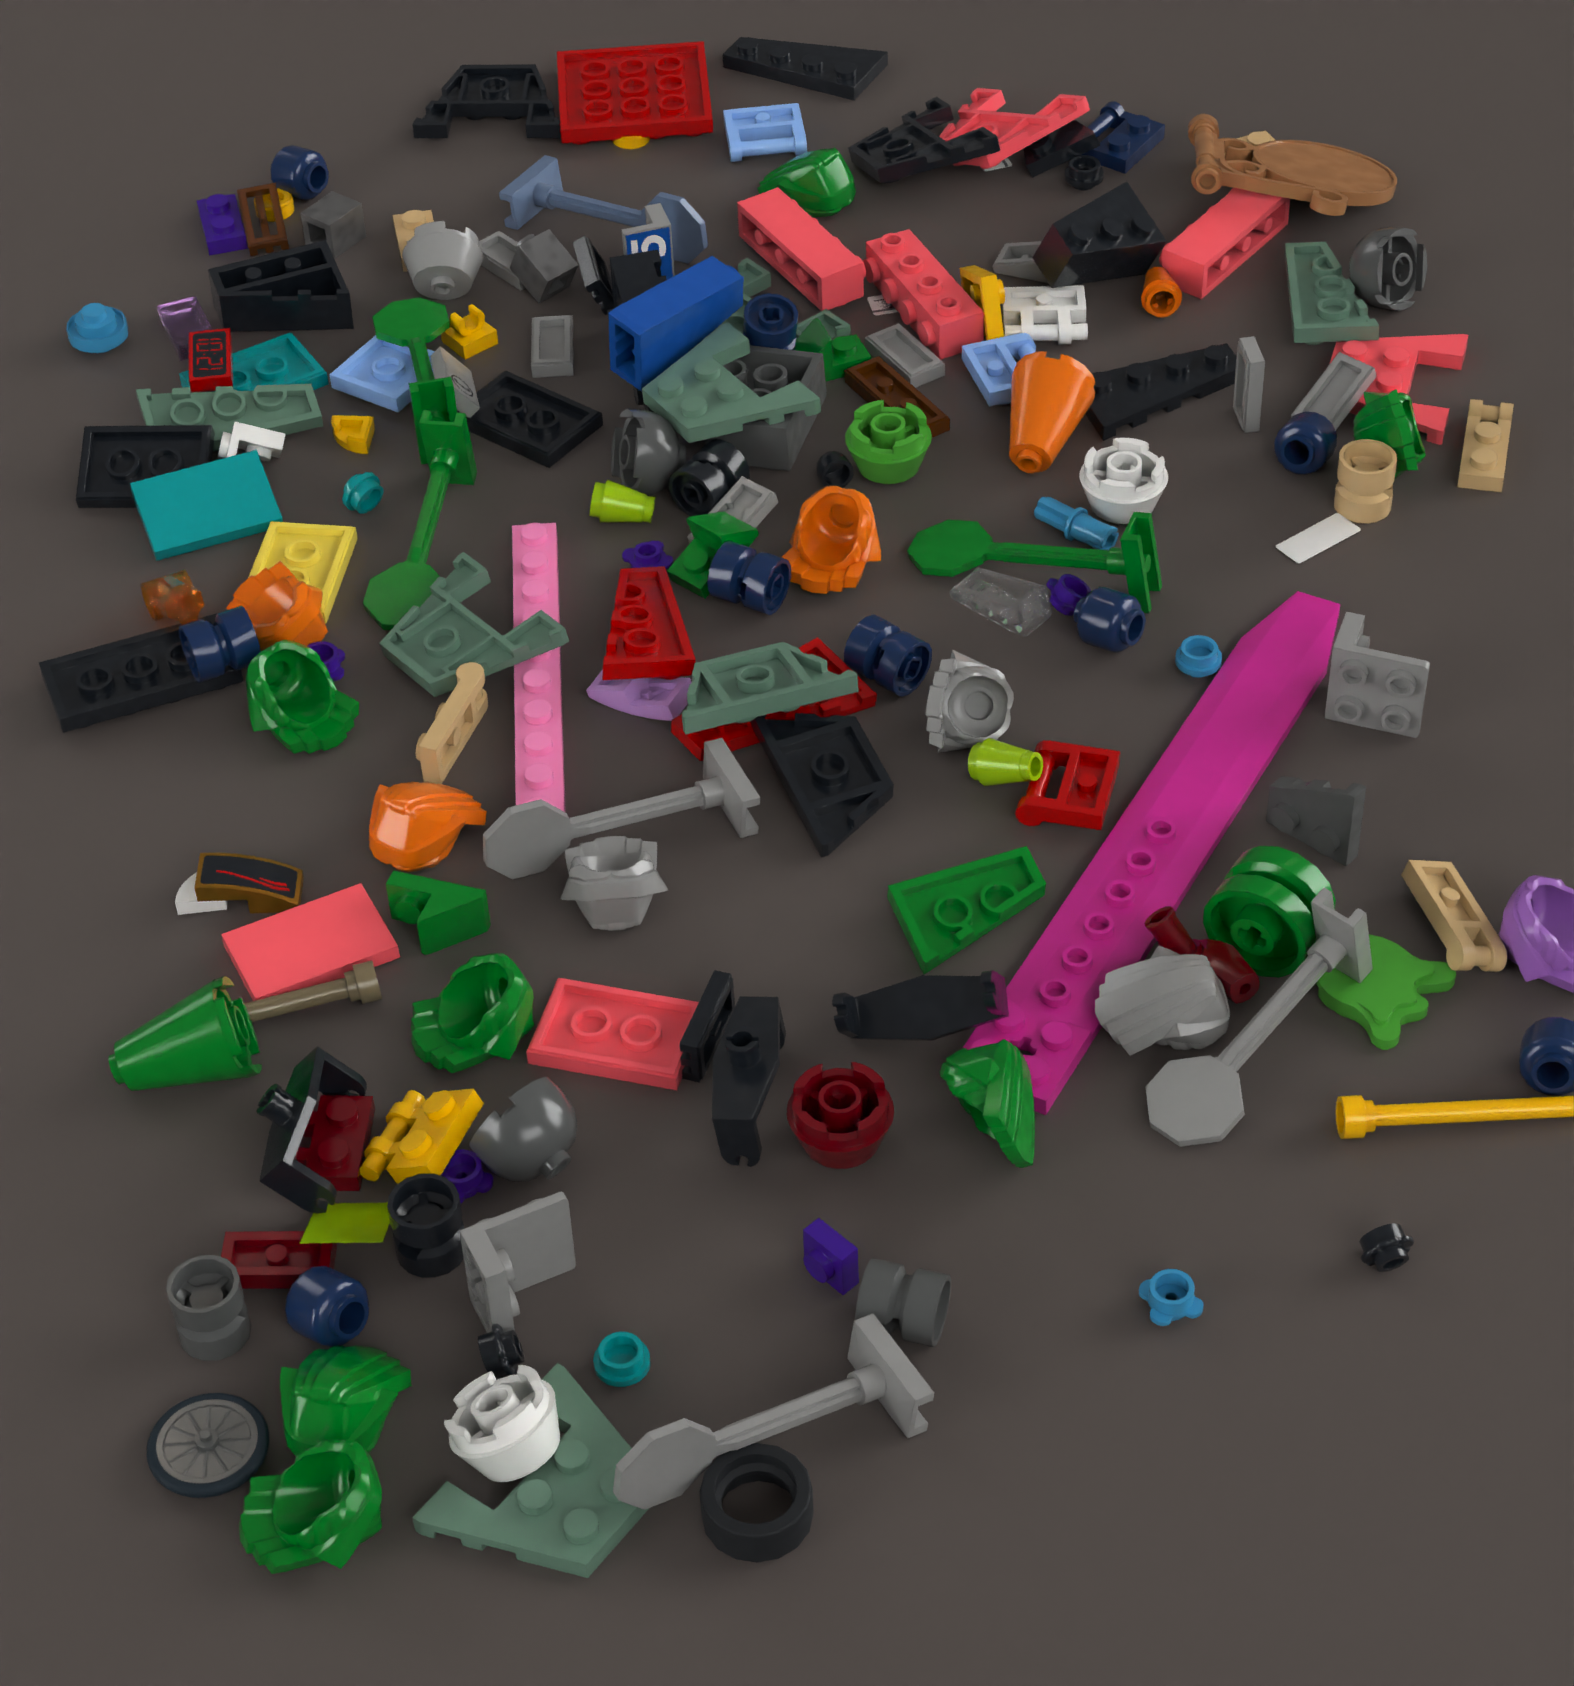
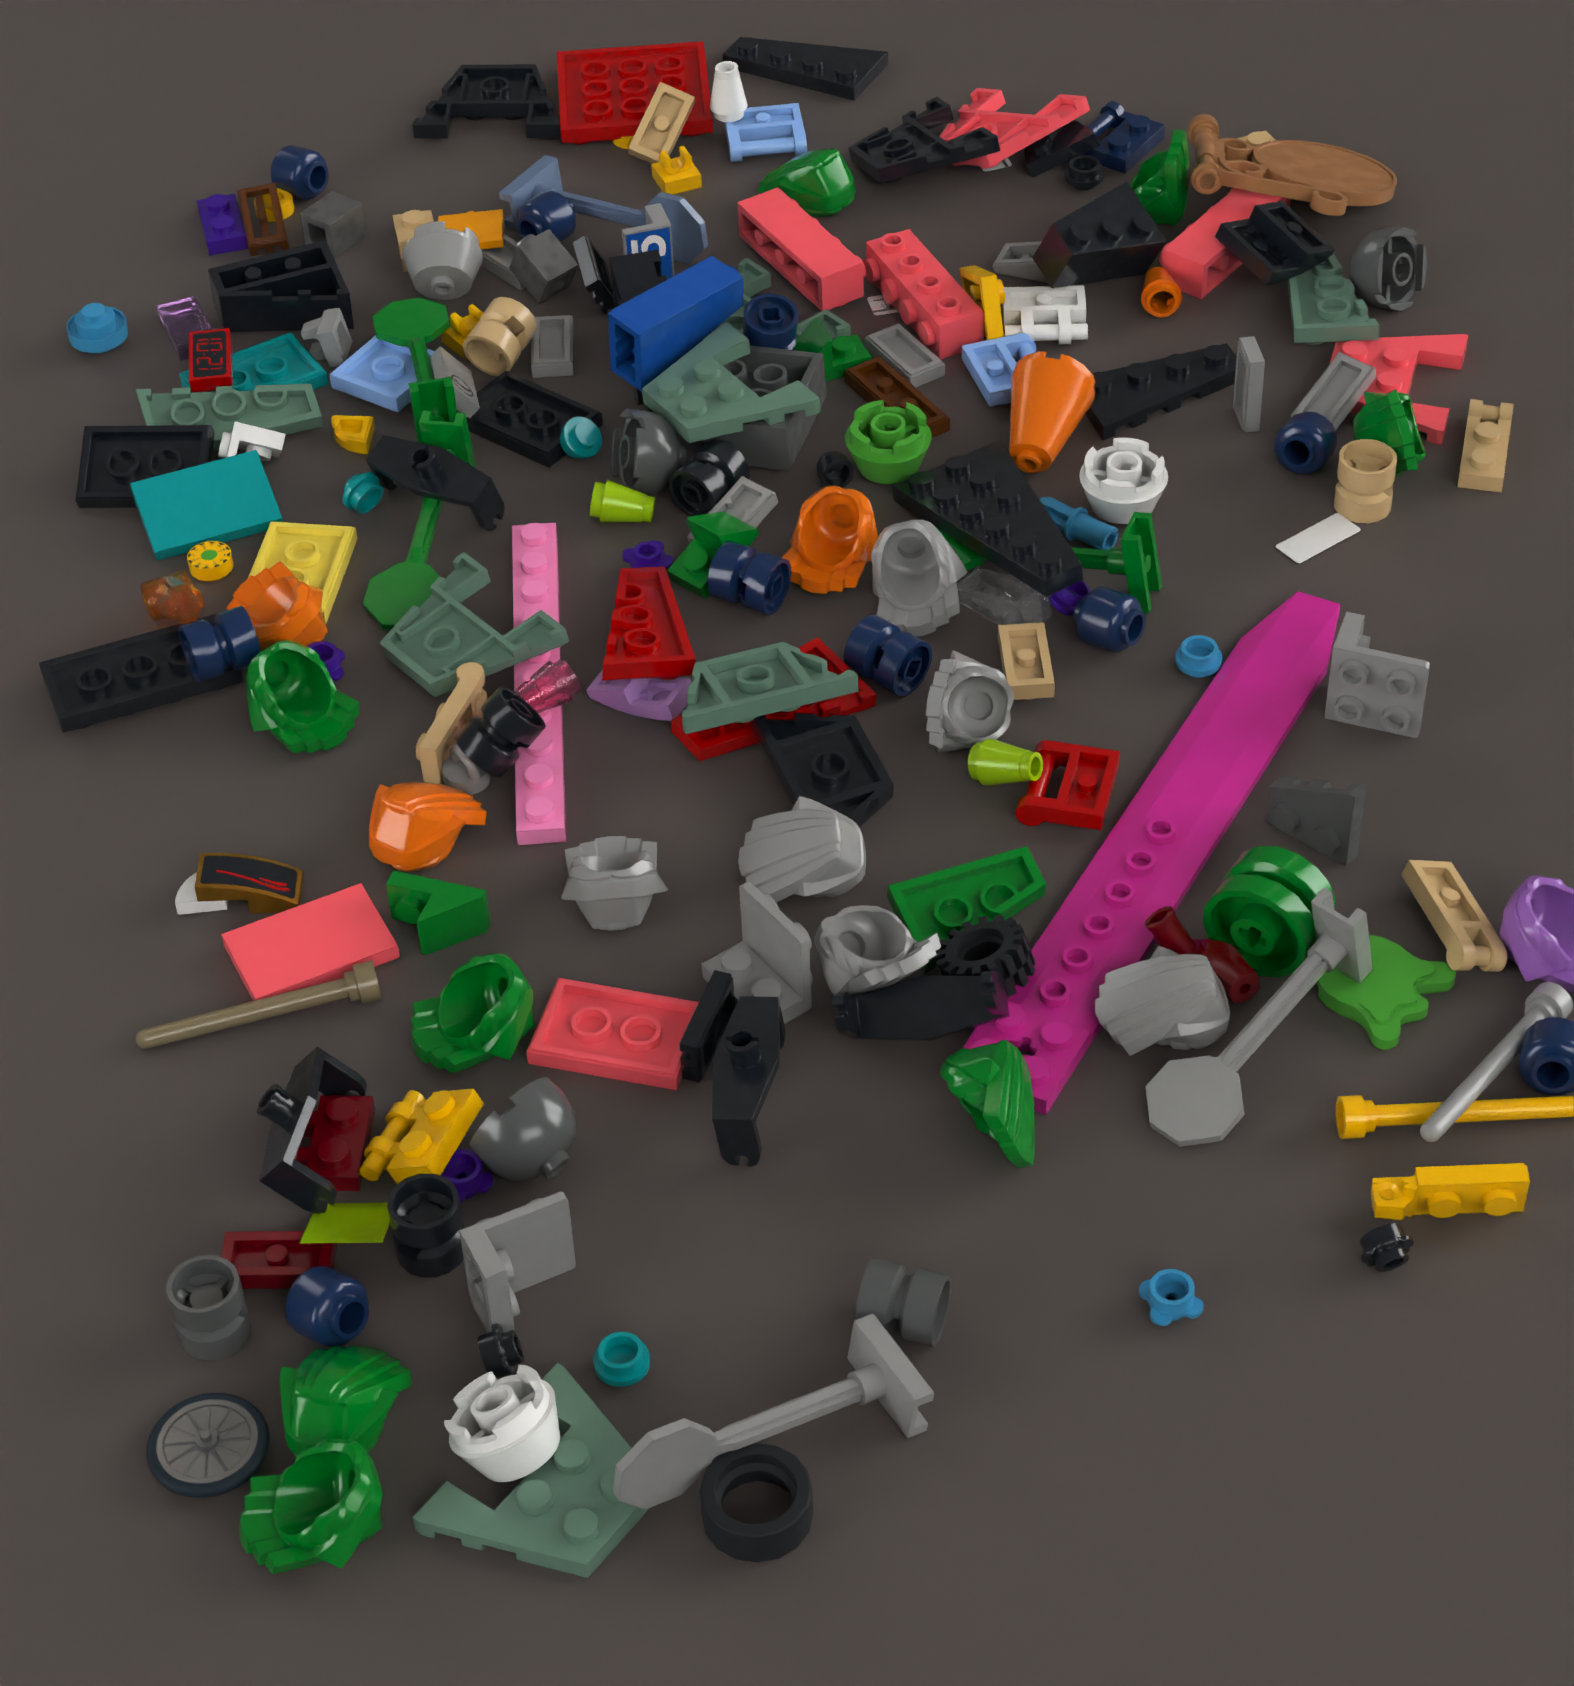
green cone [108,976,262,1091] -> none
light grey piece [483,738,760,880] -> none
dark red cone [786,1062,894,1169] -> none
dark purple plate [803,1218,859,1295] -> none
none -> yellow tile [187,541,234,581]
none -> light grey tile [301,308,353,367]
none -> black piece [366,435,505,531]
none -> light orange piece [438,209,504,250]
none -> light grey tile [442,744,491,795]
none -> black wheel [455,686,546,778]
none -> tan wheel [463,297,537,376]
none -> clear pink cone [515,659,581,713]
none -> dark blue head [517,191,576,242]
none -> teal plate [560,416,602,459]
none -> tan plate [628,82,695,164]
none -> yellow tile [651,146,702,195]
none -> light grey bracket [701,881,813,1024]
none -> white cone [710,61,748,122]
none -> light grey hair [738,796,866,902]
none -> light grey hair [814,905,941,995]
none -> light grey hair [871,520,968,636]
none -> black wing [893,440,1083,597]
none -> black tyre [935,915,1036,997]
none -> tan plate [998,622,1055,700]
none -> green hair [1130,129,1190,226]
none -> black slope [1215,201,1335,286]
none -> yellow hinge [1371,1163,1530,1220]
none -> light grey piece [1420,982,1573,1142]

